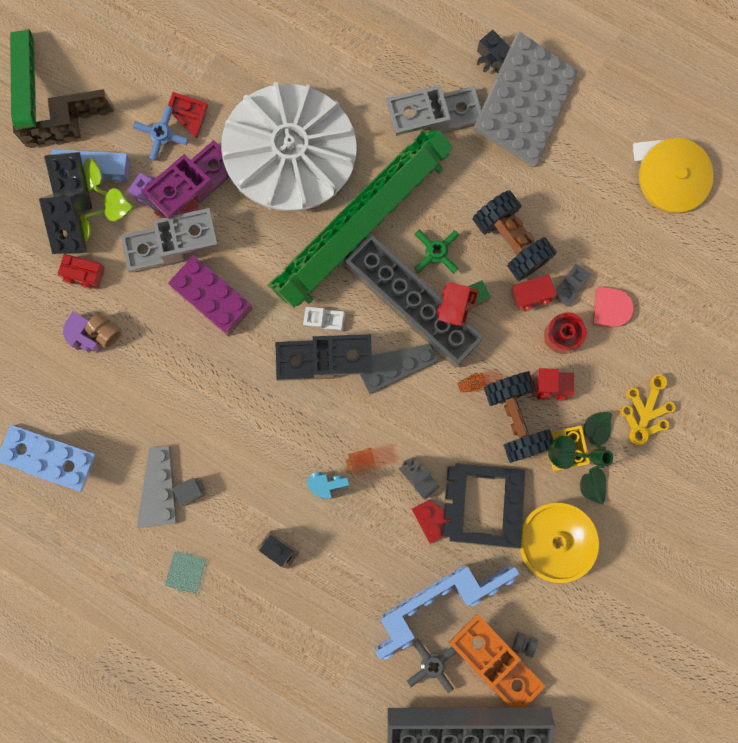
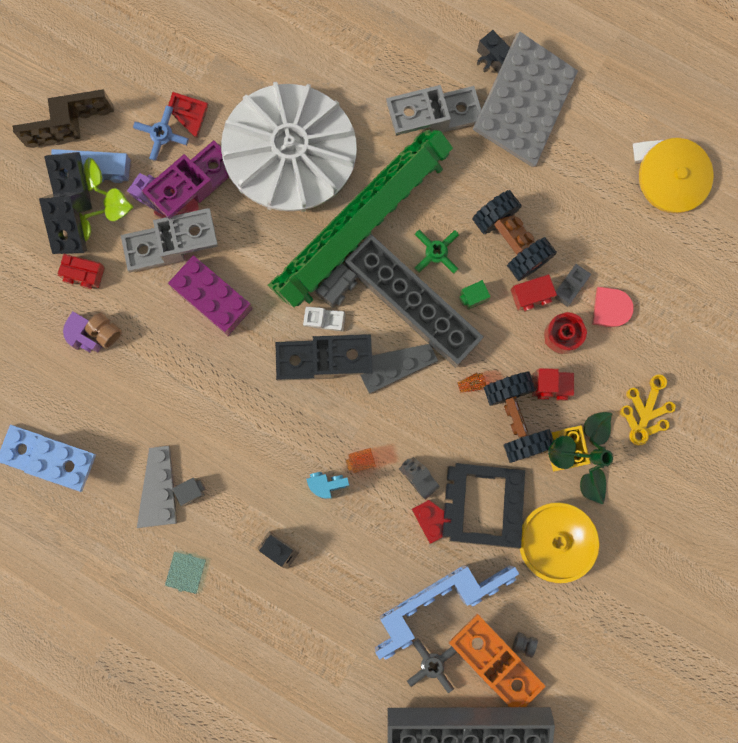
green beam [10,29,36,130] -> none
red brick [437,282,479,326] -> none
none -> dark grey brick [316,263,358,308]

